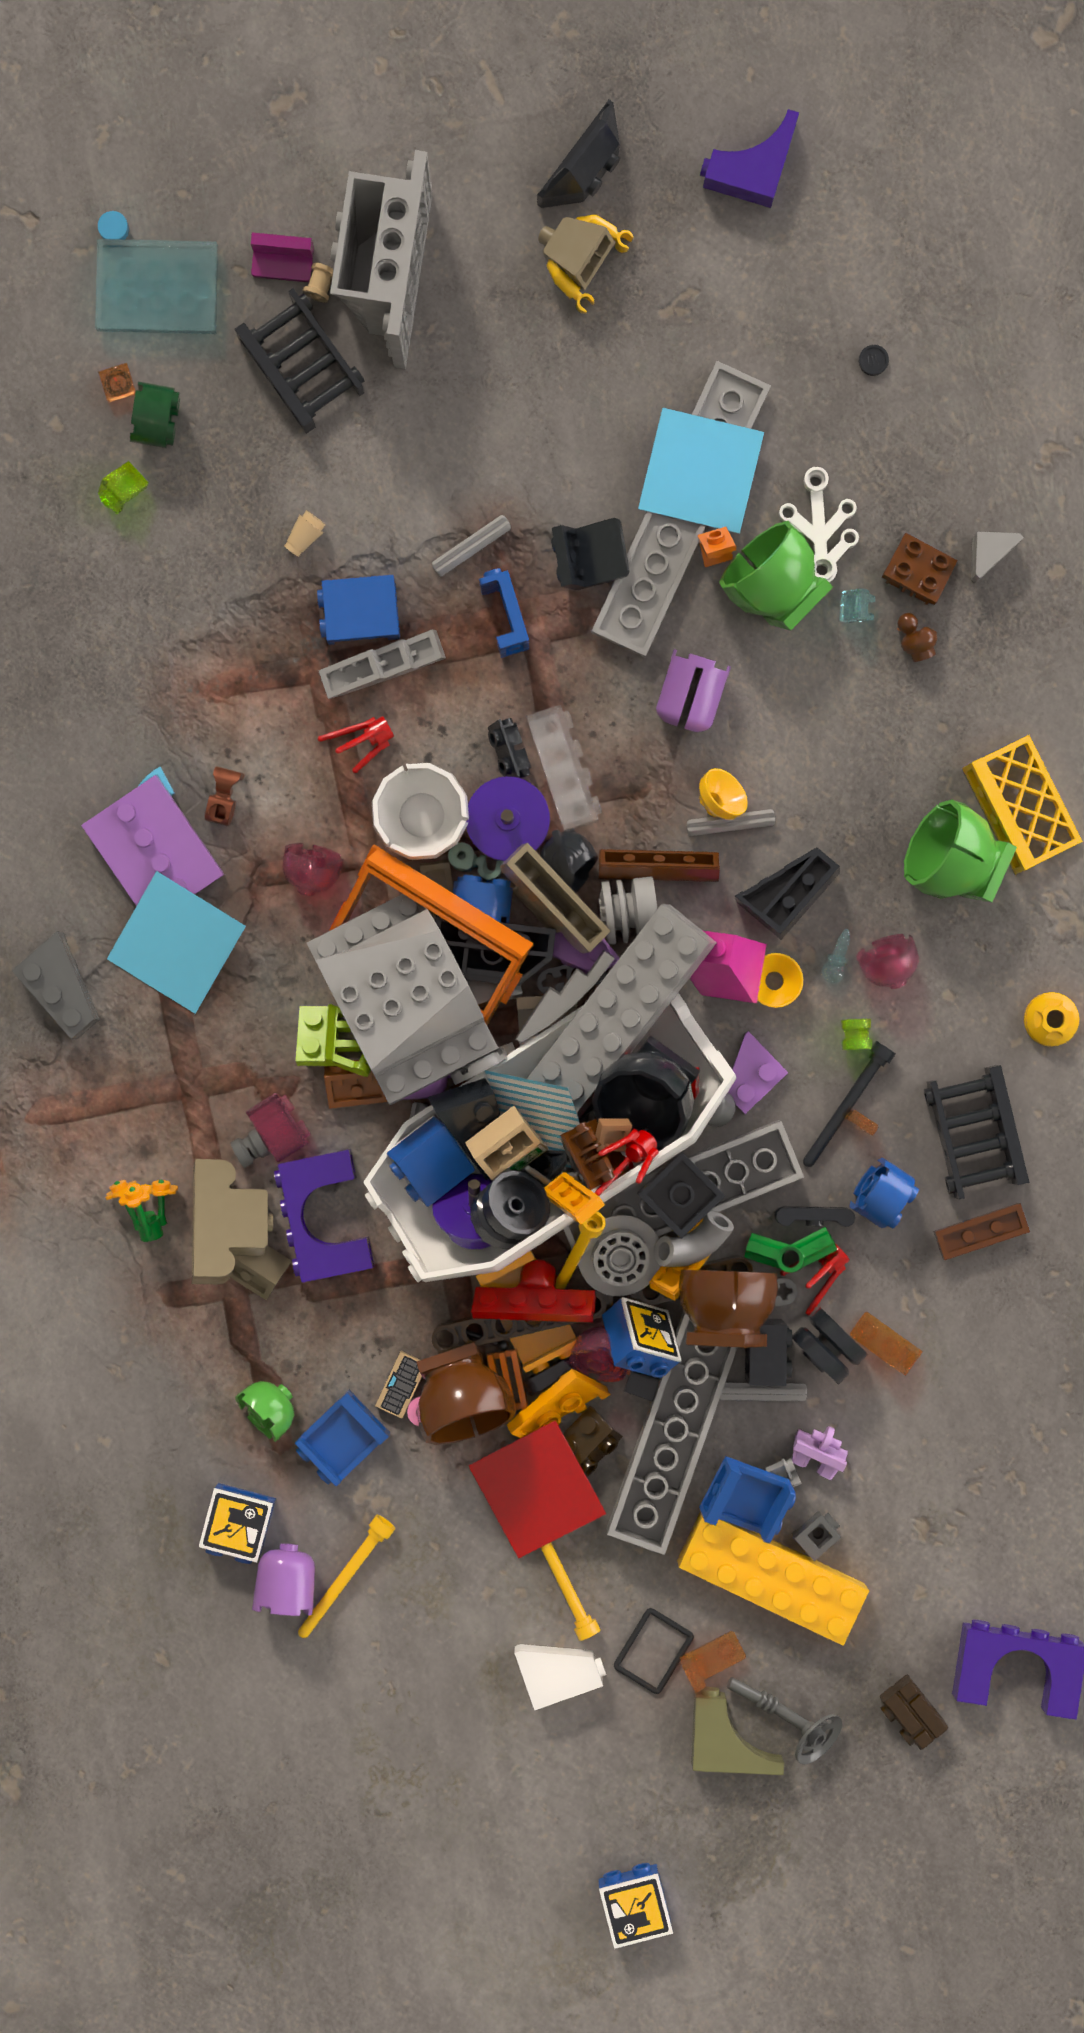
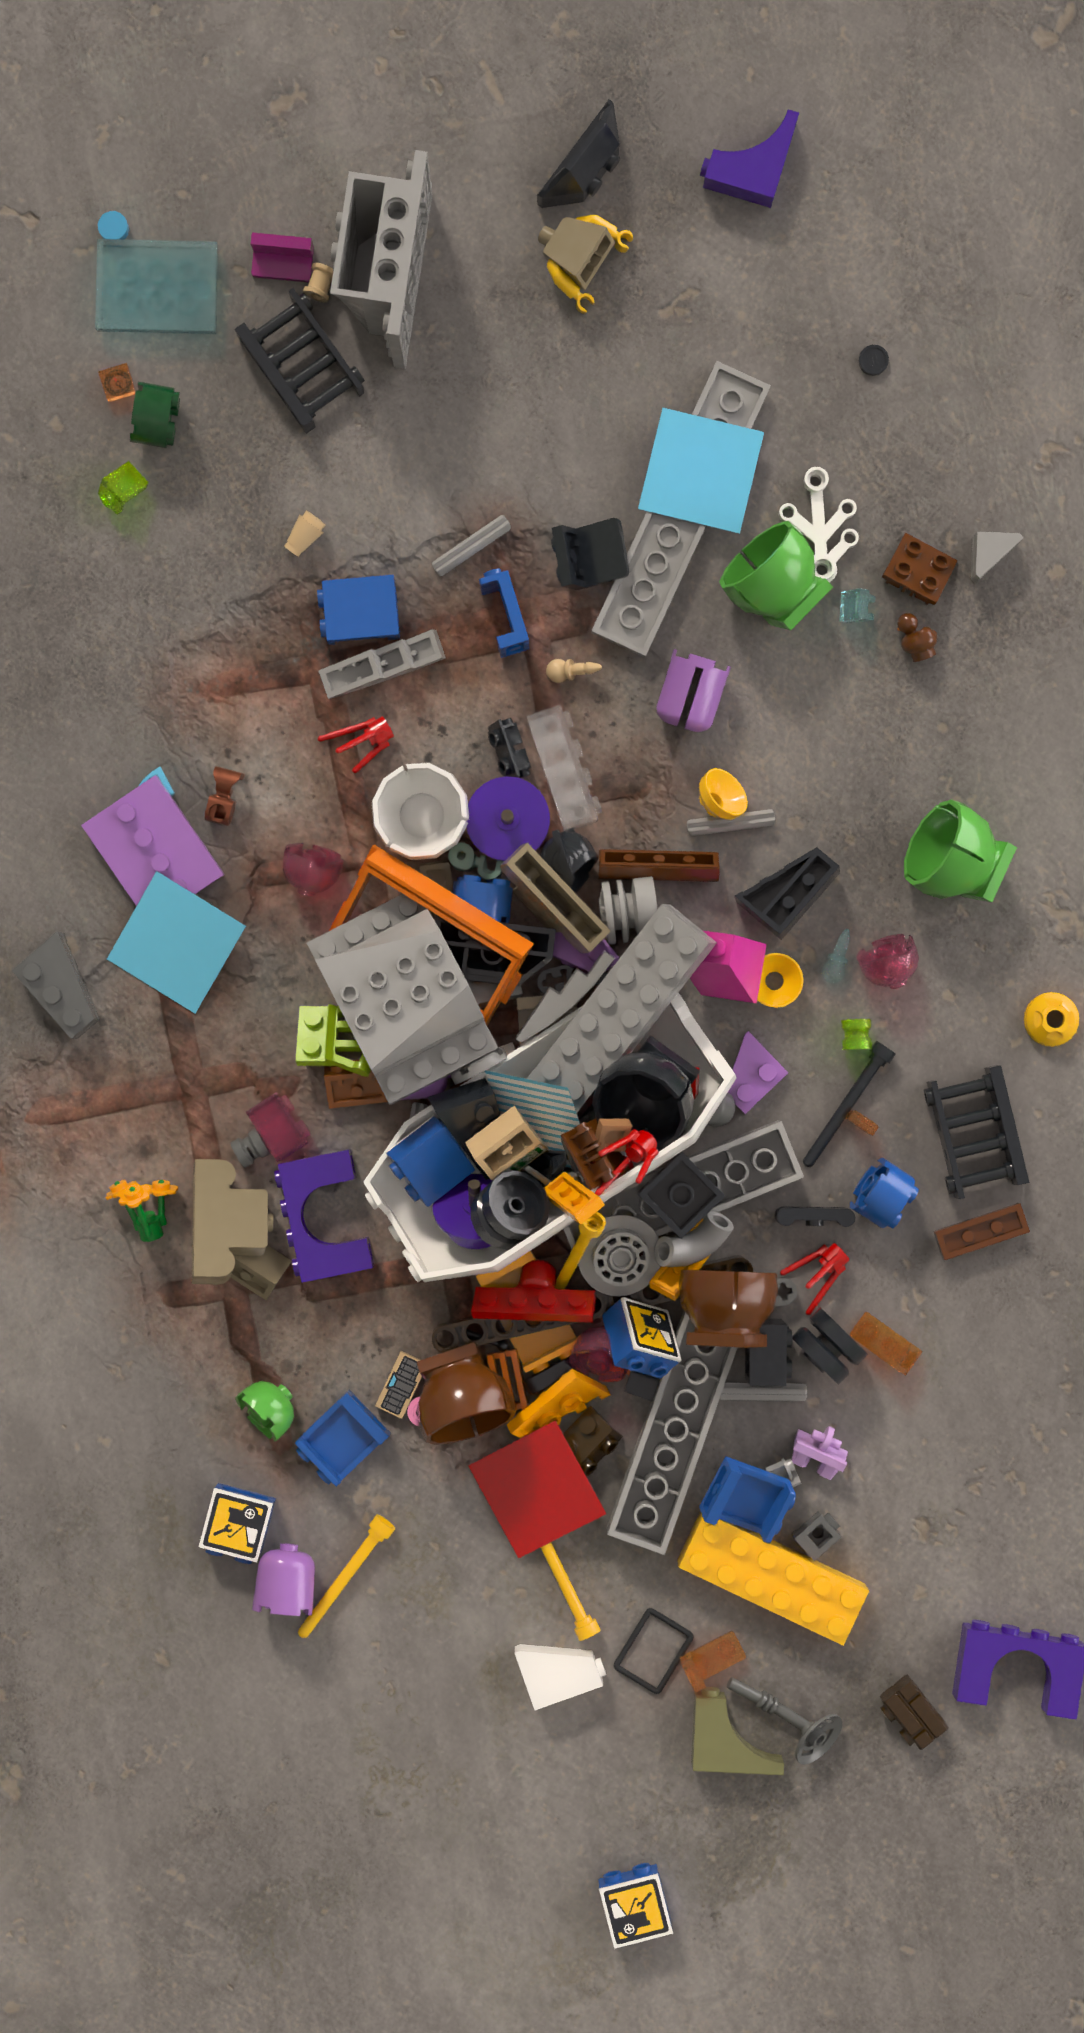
orange bracket [697,527,736,567] -> none
green piece [744,1226,838,1273] -> none
yellow fence [962,735,1083,875] -> none
none -> tan bar [546,659,602,683]

